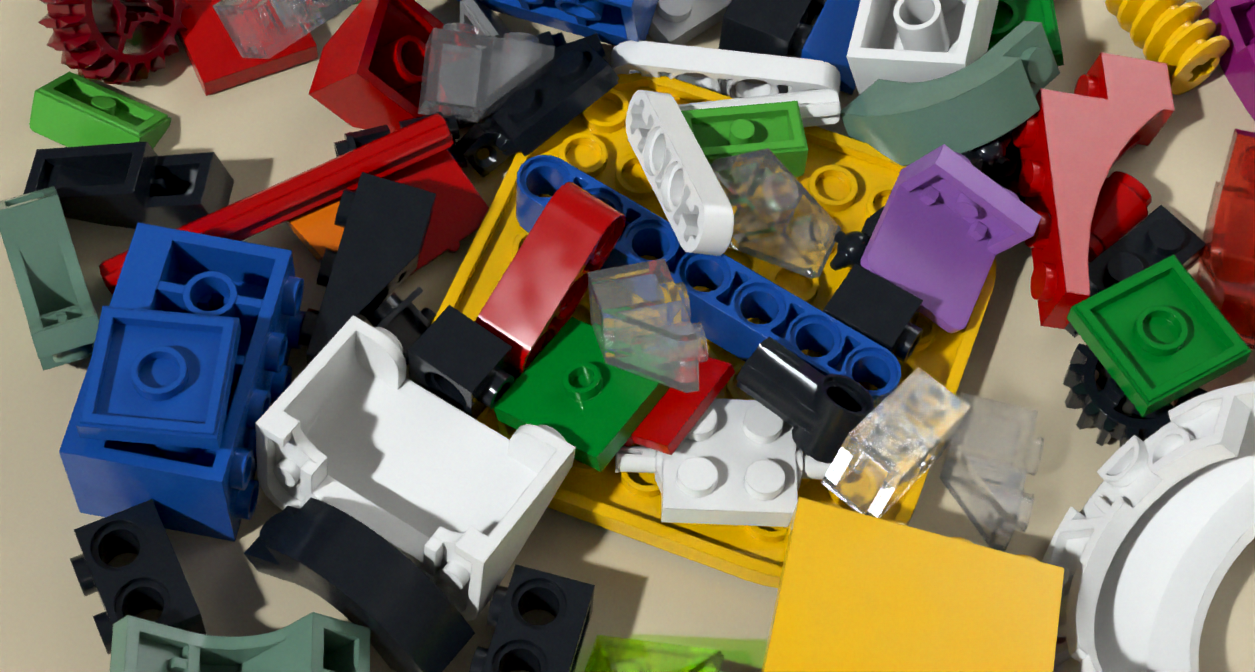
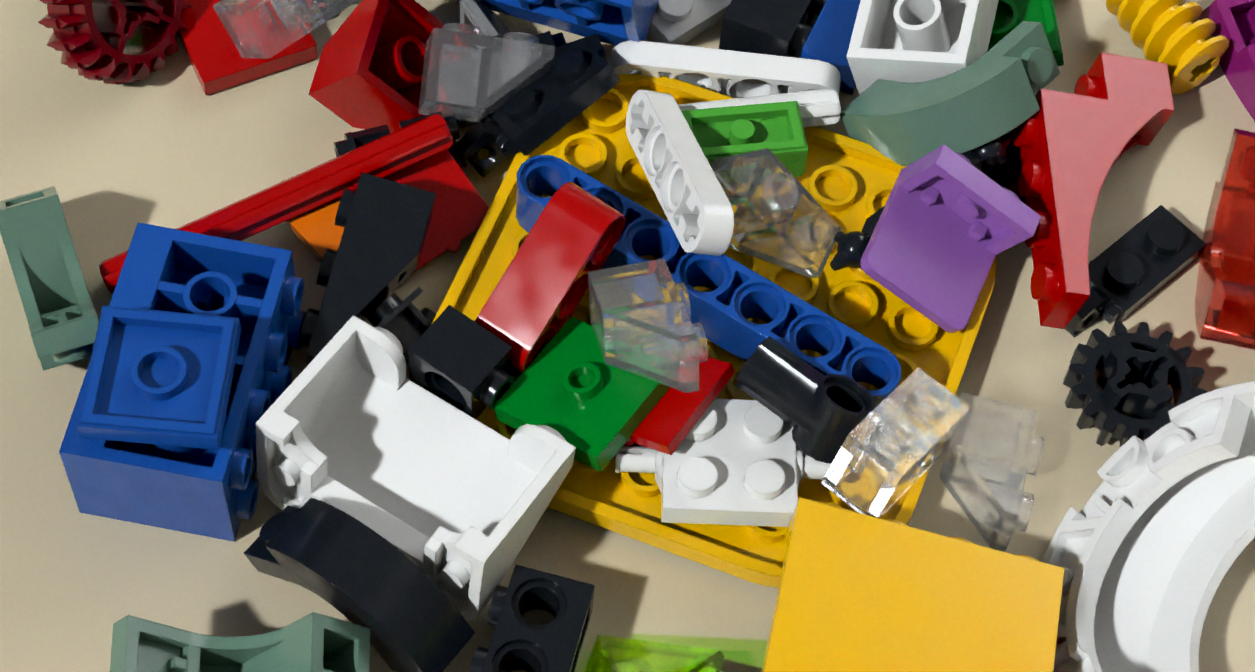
black slope [23,142,234,229] -> none
bright green slope [29,71,171,149] -> none
black brick [70,499,206,655] -> none
black brick [823,263,924,363] -> none
green plate [1067,255,1252,417] -> none
red cone [1088,171,1152,262] -> none

